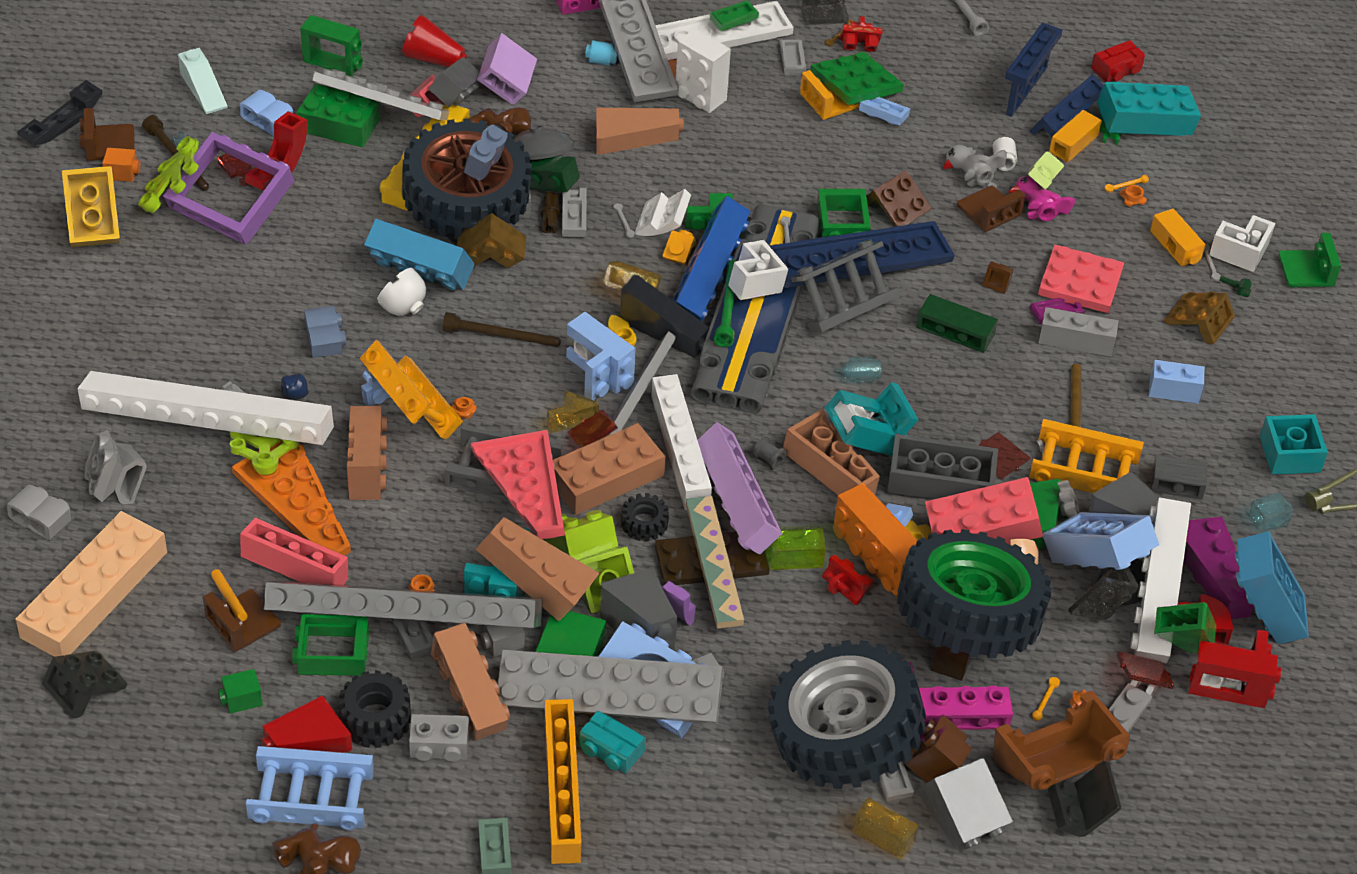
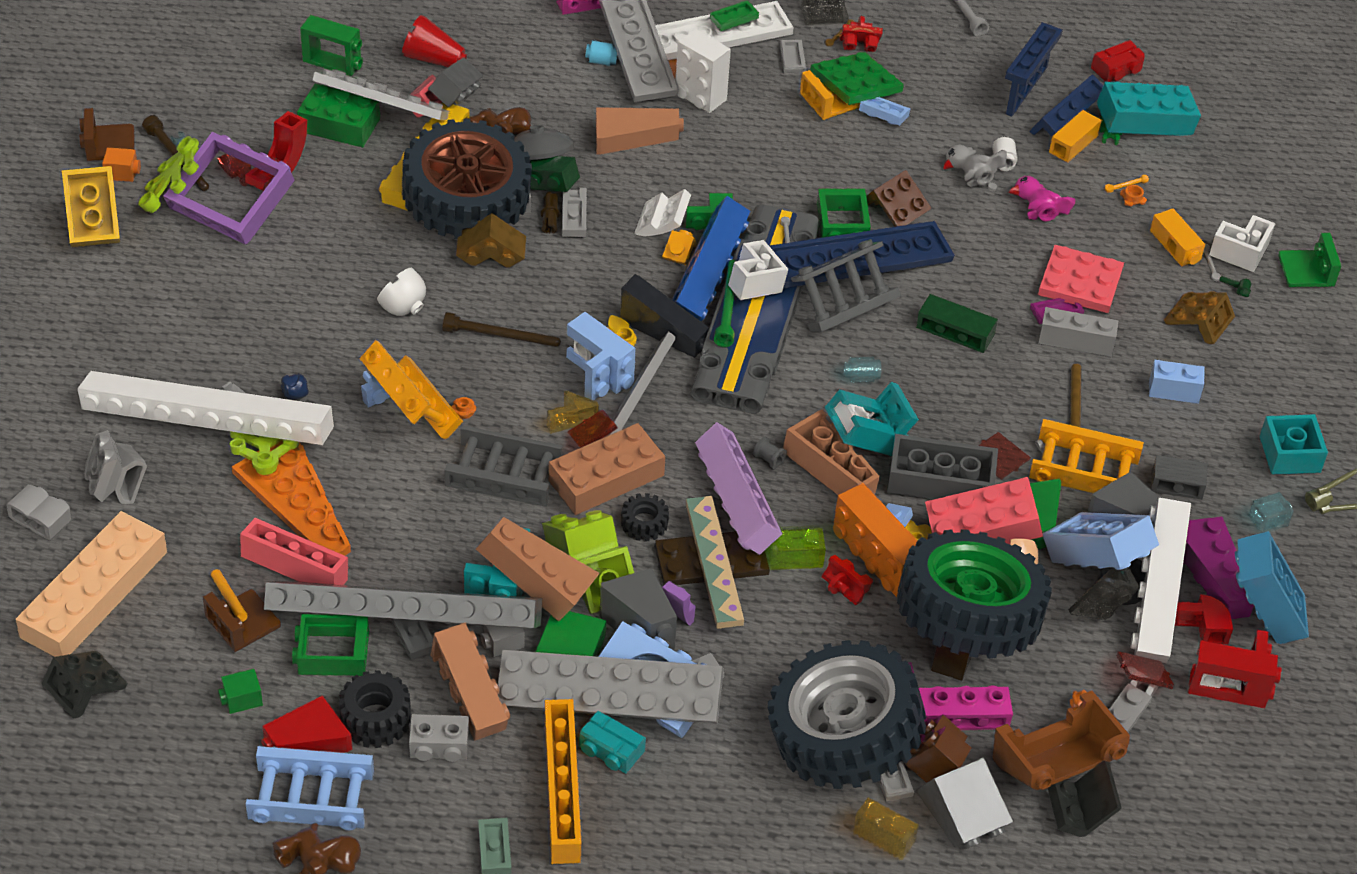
black slope [17,80,103,145] -> none
light aqua slope [178,48,227,114] -> none
light blue brick [240,90,293,136] -> none
sand blue brick [304,306,346,358] -> none
nougat wedge [347,406,387,500] -> none
dark azure brick [364,219,475,291] -> none
orange plate [408,574,435,591] -> none
sand blue brick [464,125,508,181] -> none
coral wing [470,430,565,539] -> none
lavender brick [477,33,537,104] -> none
clear yellow brick [603,261,661,290] -> none
light grey hinge [614,203,635,238] -> none
white brick [651,374,712,510] -> none
reddish brown bracket [957,185,1025,232] -> none
reddish brown tile [982,261,1014,294] -> none
yellowish green slope [1028,151,1064,190] -> none
light orange hinge [1032,677,1060,721] -> none
light grey plate [1058,480,1080,519] -> none
green slope [1154,602,1216,654] -> none

